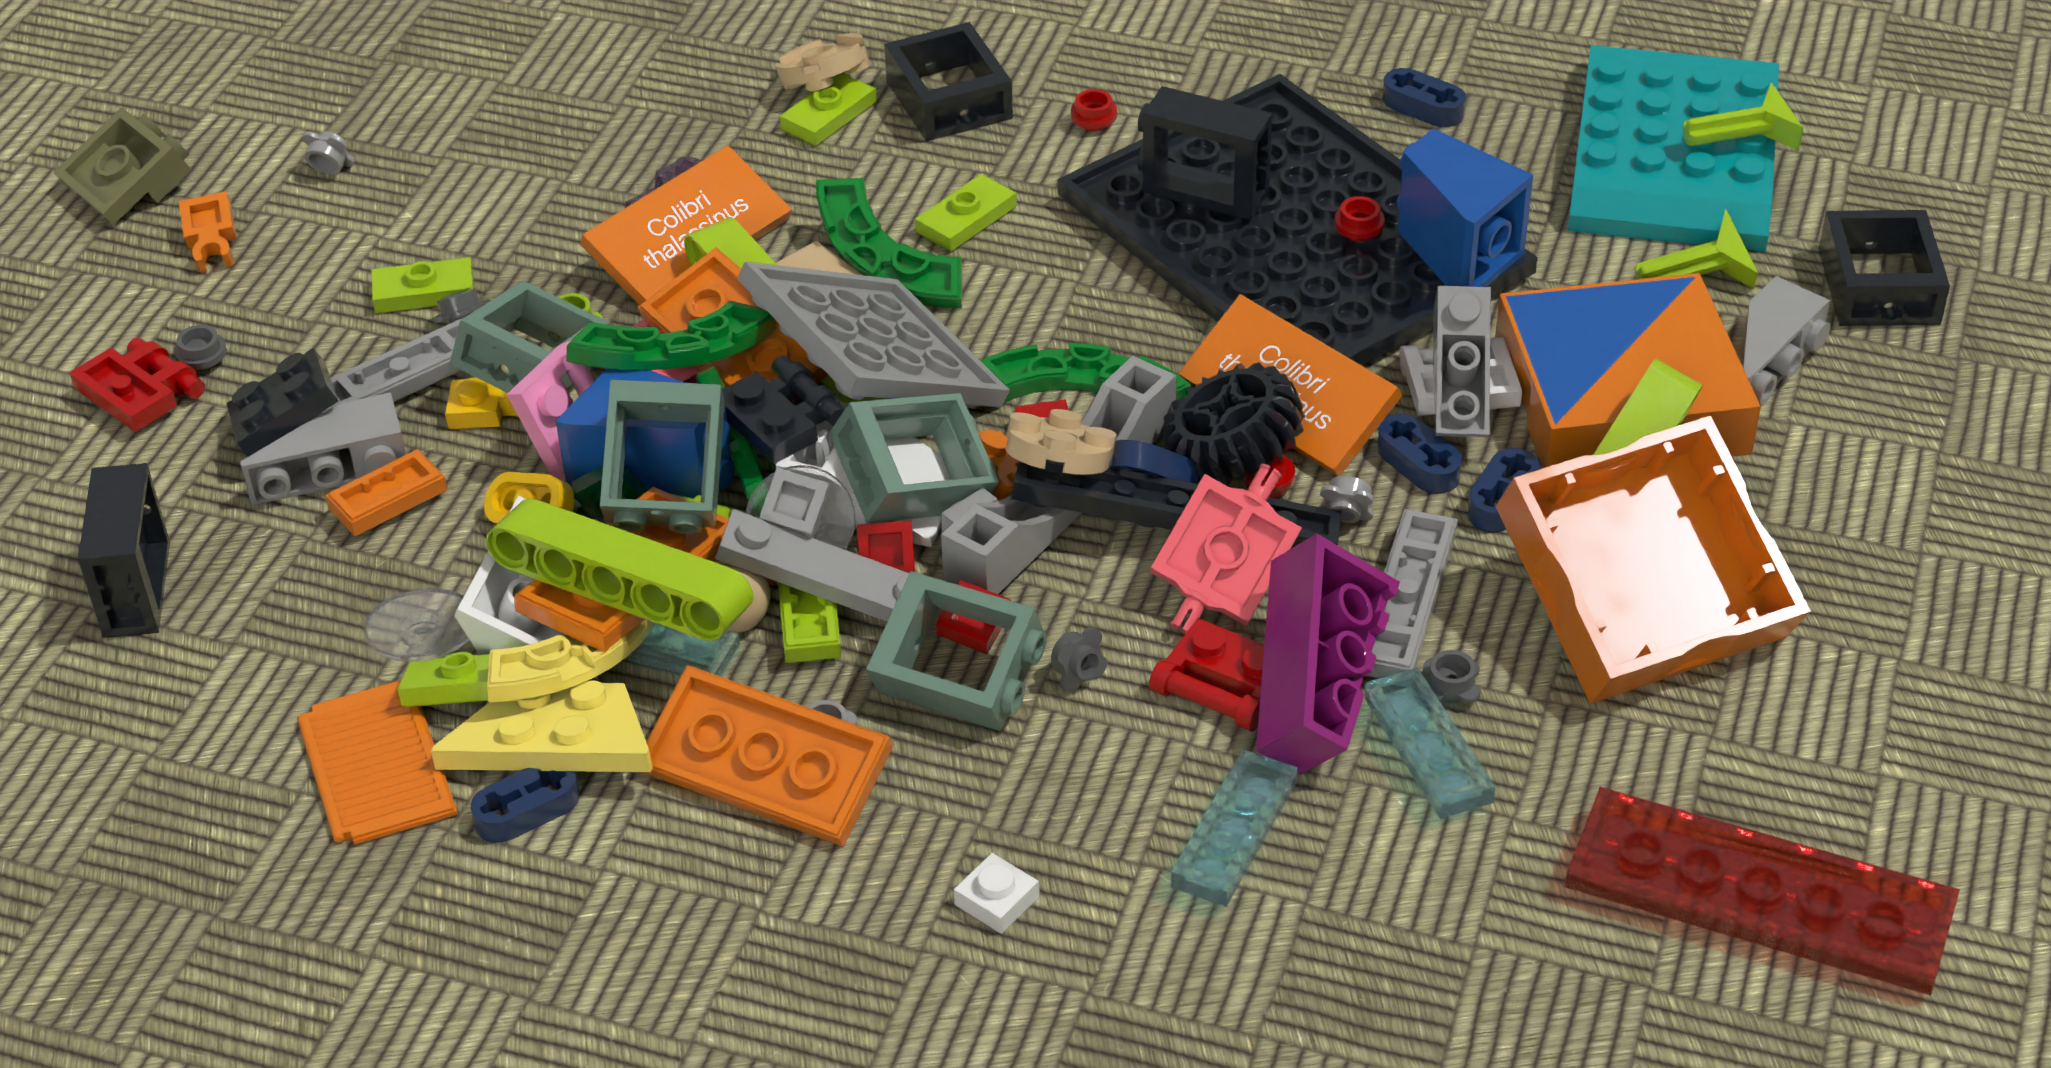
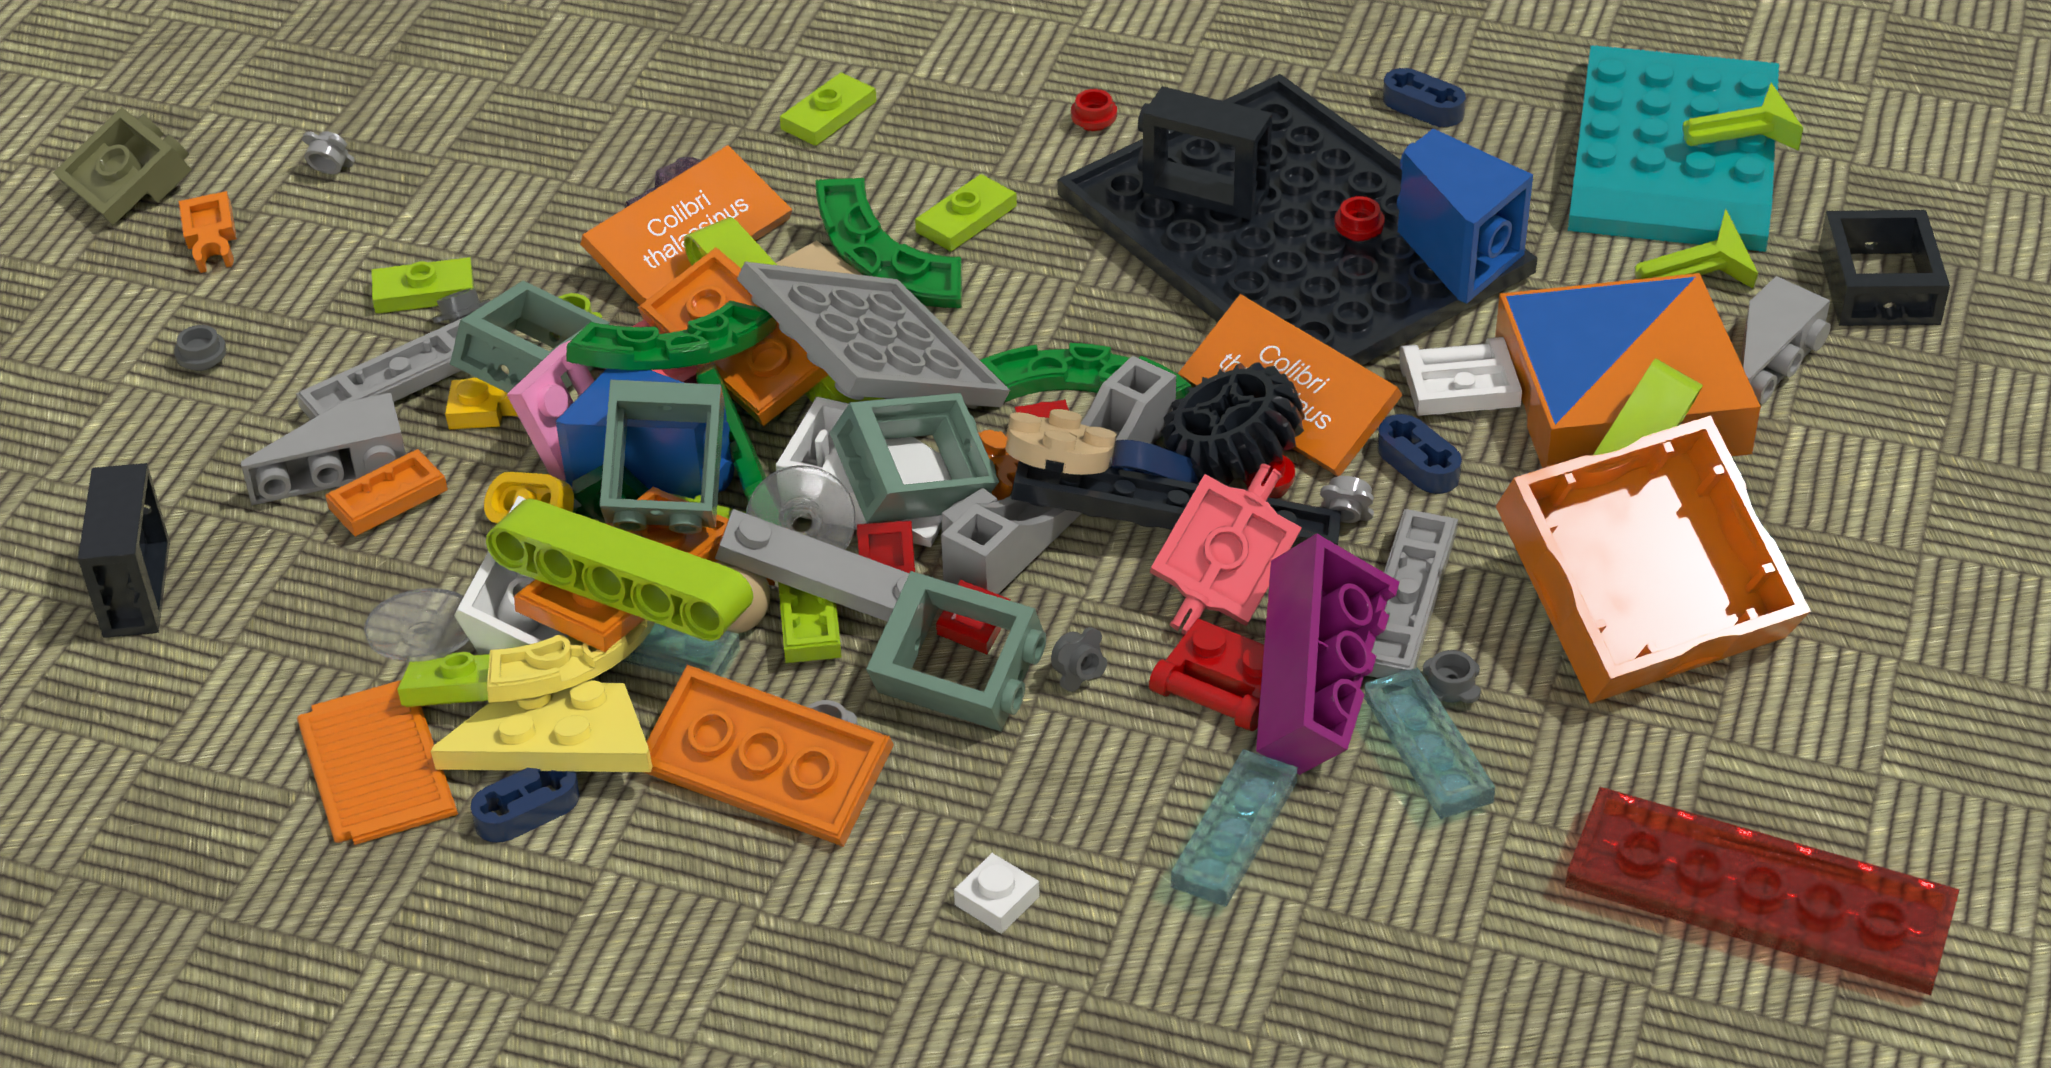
red plate [69,337,205,432] -> none
black plate [227,347,338,457] -> none
black plate [722,355,845,464] -> none
light grey plate [759,467,831,538] -> none
tan plate [775,33,870,92] -> none
black window [884,22,1013,142] -> none
light grey slope [1433,286,1491,438] -> none
dark blue beam [1467,448,1540,532] -> none

